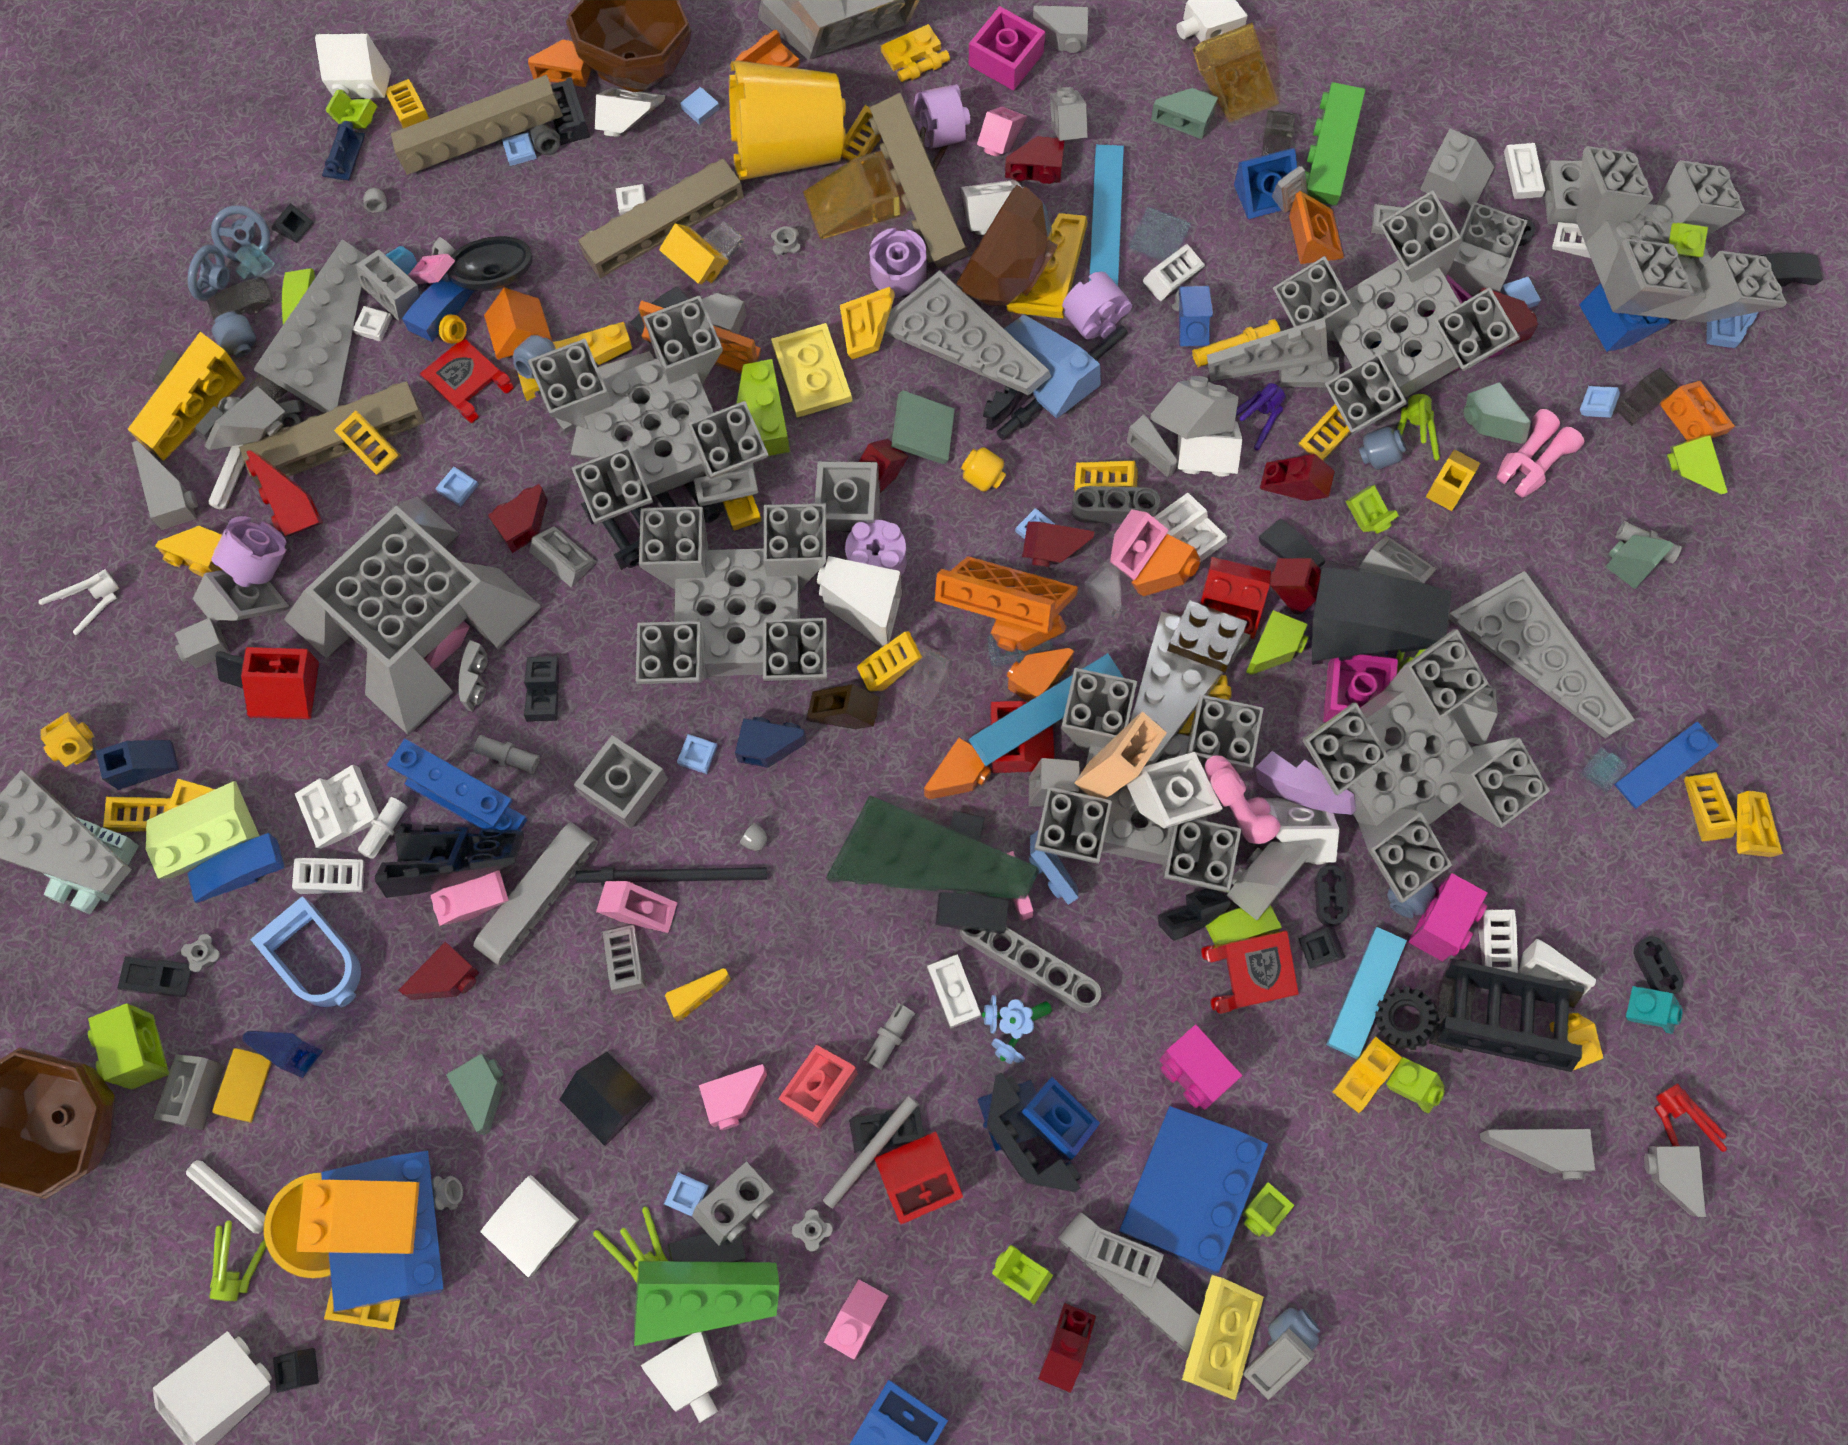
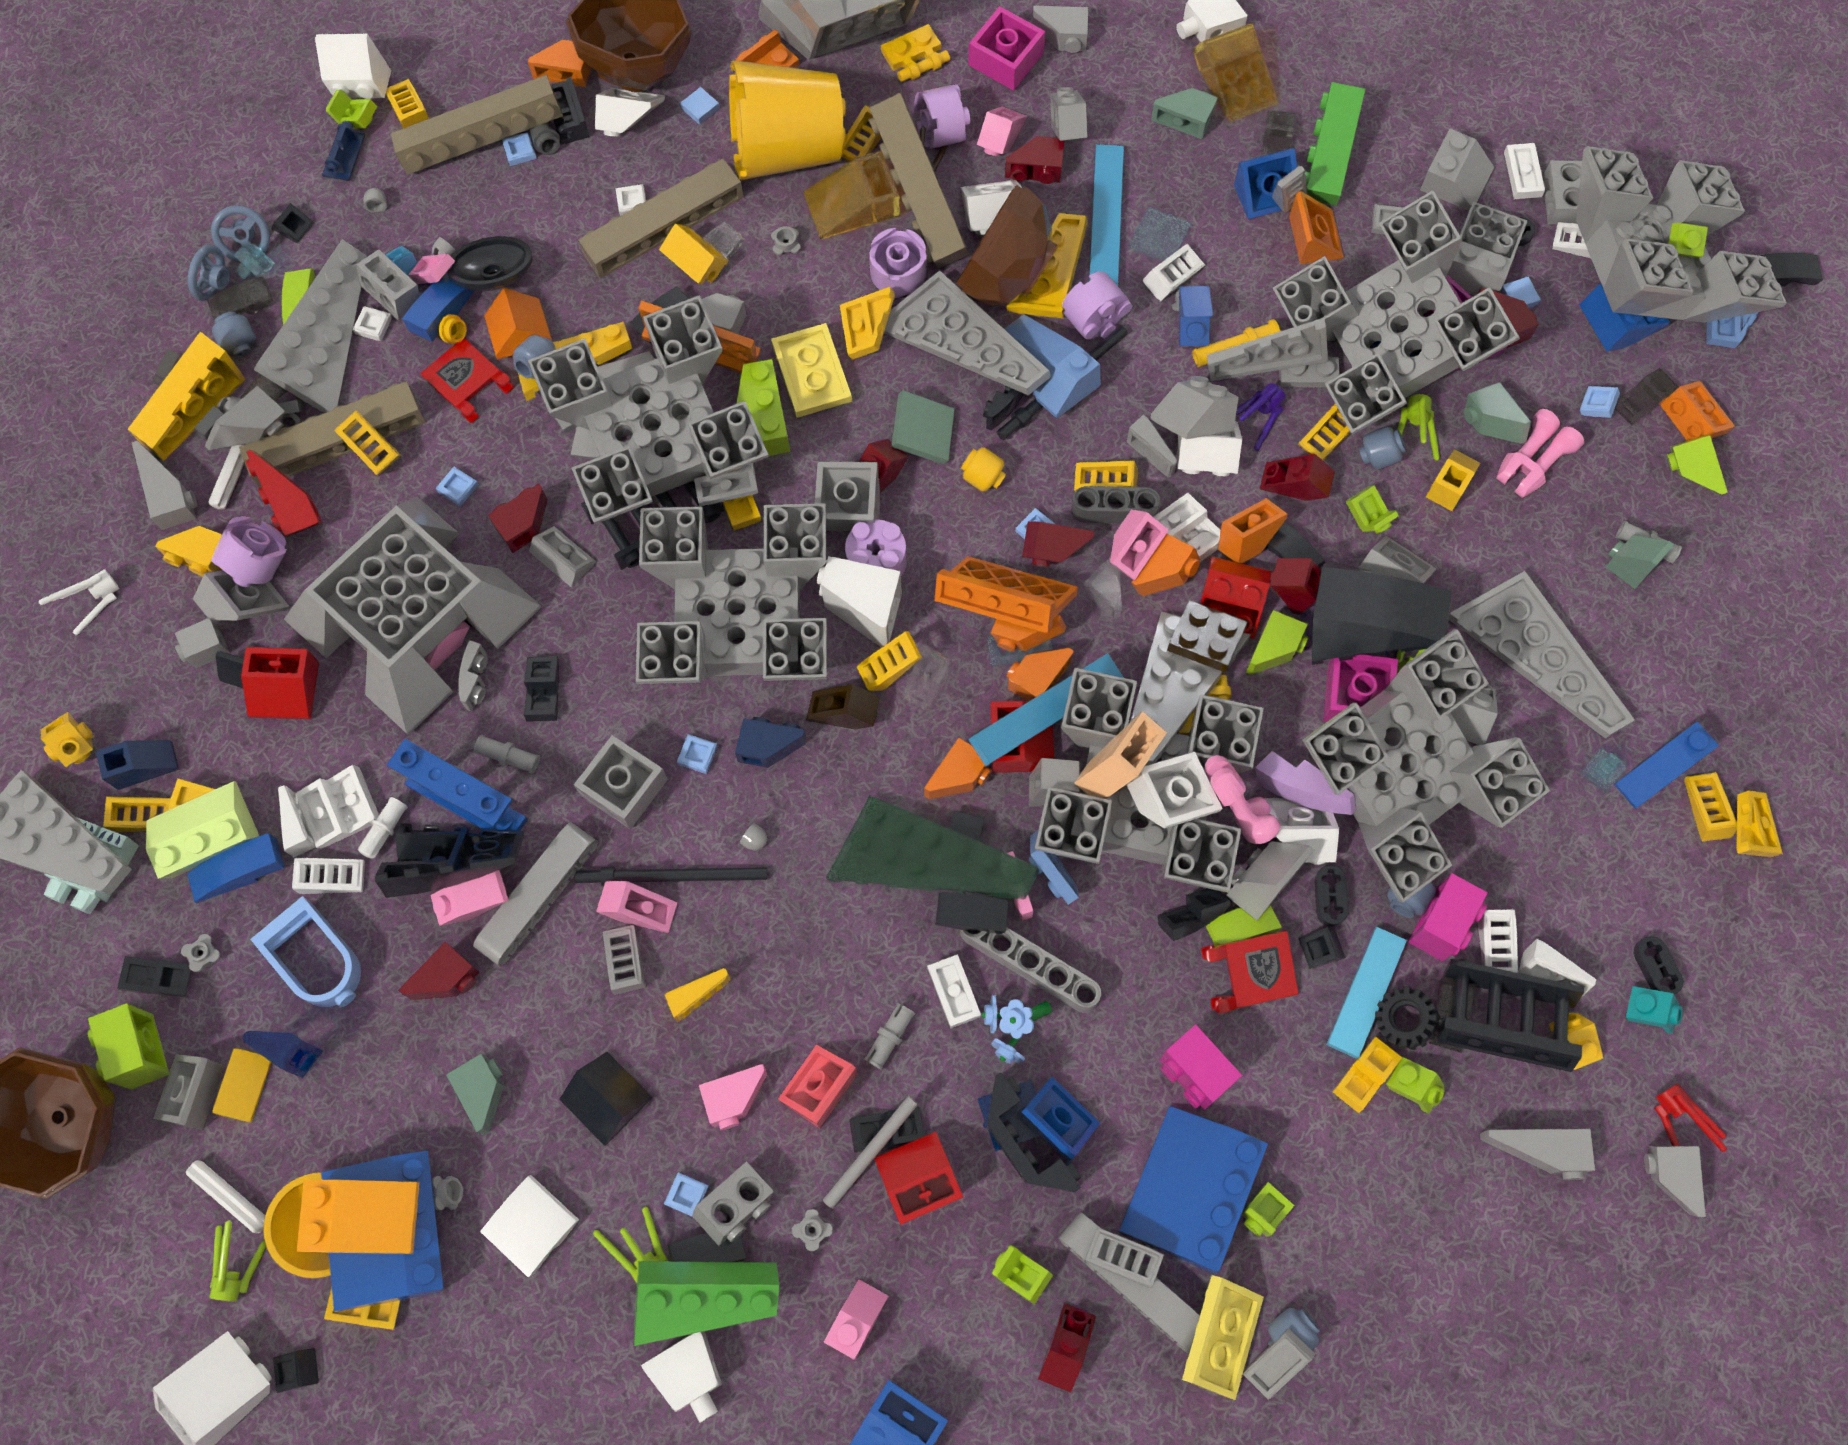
none -> white slope [278,785,316,857]
none -> orange slope [1218,498,1287,564]

